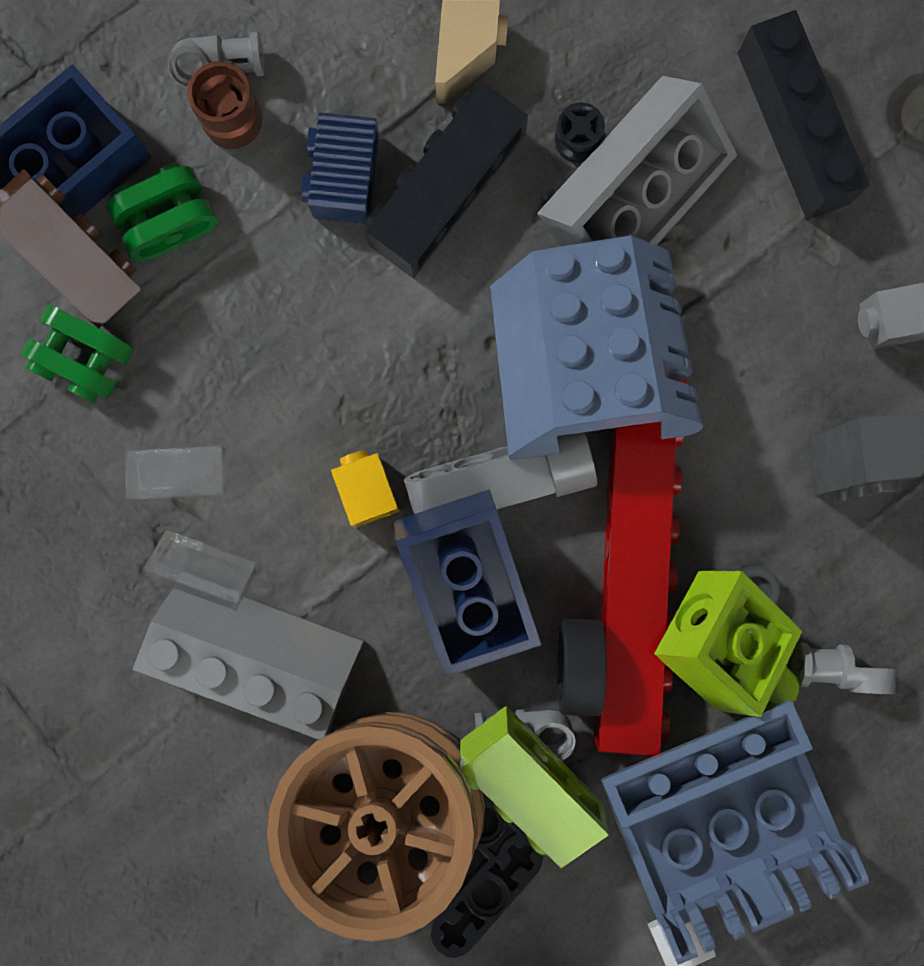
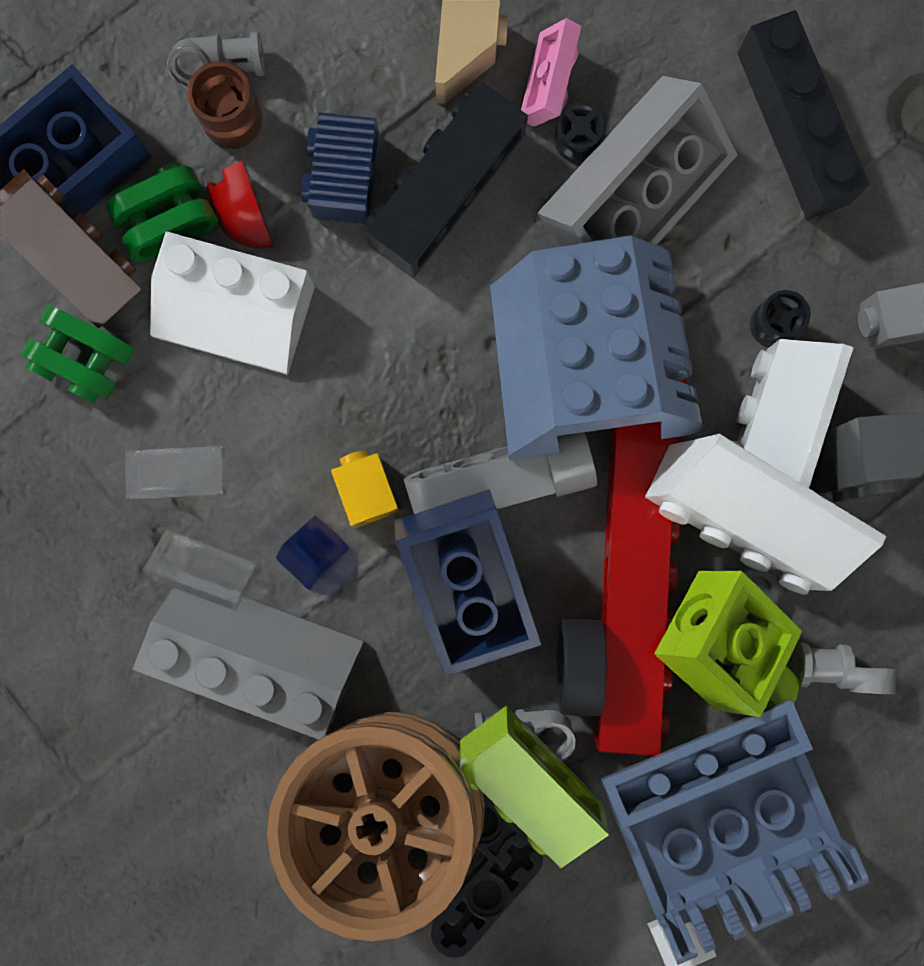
none -> white slope [150,231,315,375]
none -> red brick [207,160,274,249]
none -> clear blue slope [276,515,350,590]
none -> bright pink plate [521,18,582,127]
none -> white slope [645,434,886,595]
none -> white slope [732,339,854,488]
none -> black wheel [749,290,811,347]

